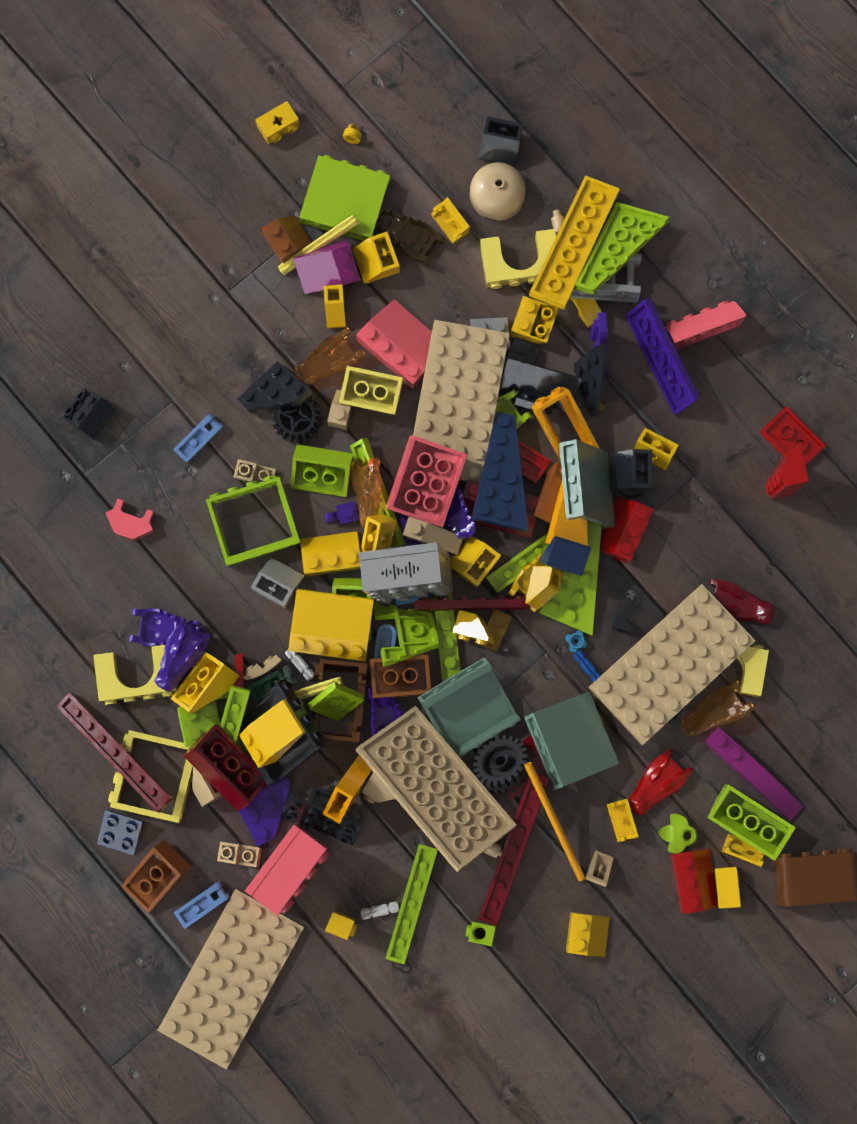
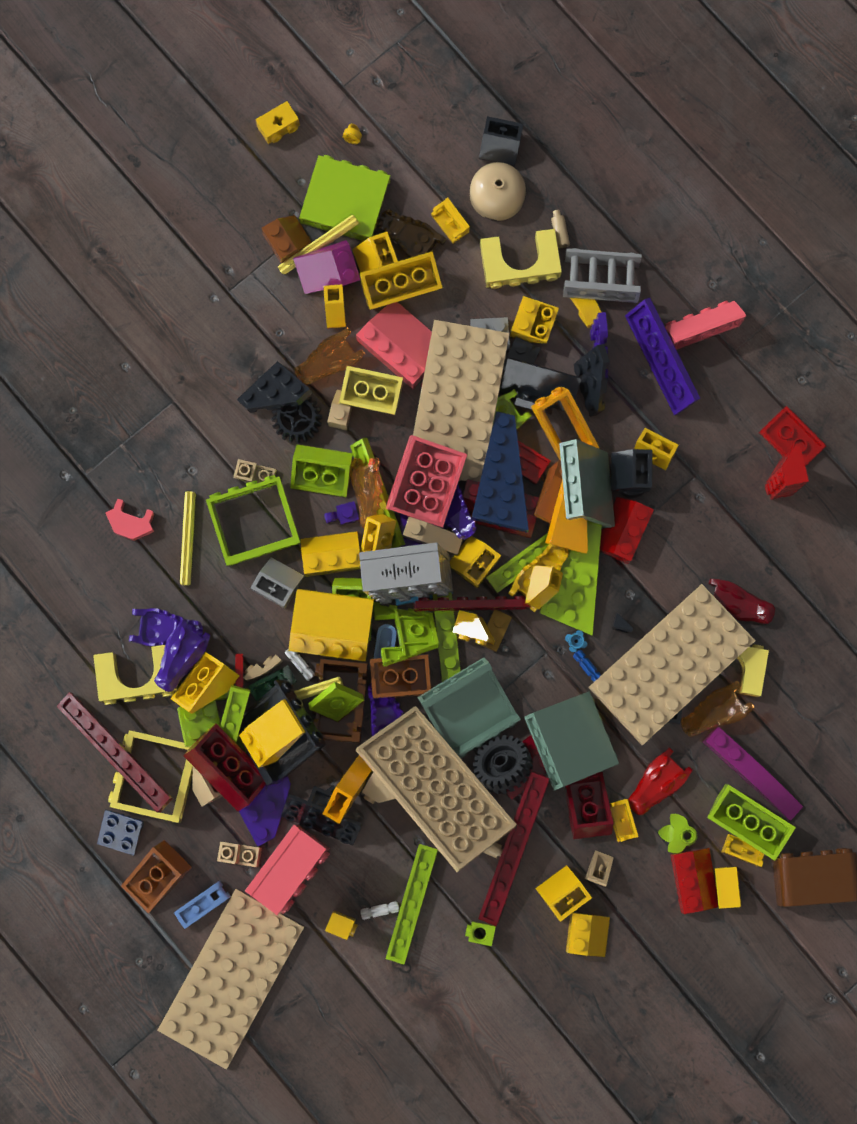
black slope [62,388,116,440] -> none
medium blue plate [173,413,225,464] -> none
light orange piece [524,762,585,881] -> none
yellow plate [529,175,620,310] -> none
dark blue slope [539,536,591,576] -> none
lime wing [575,202,669,295] -> none
none -> light yellow axle [180,491,196,586]
none -> yellow slope [360,252,442,310]
none -> yellow slope [535,865,592,922]
none -> dark red slope [565,772,614,839]

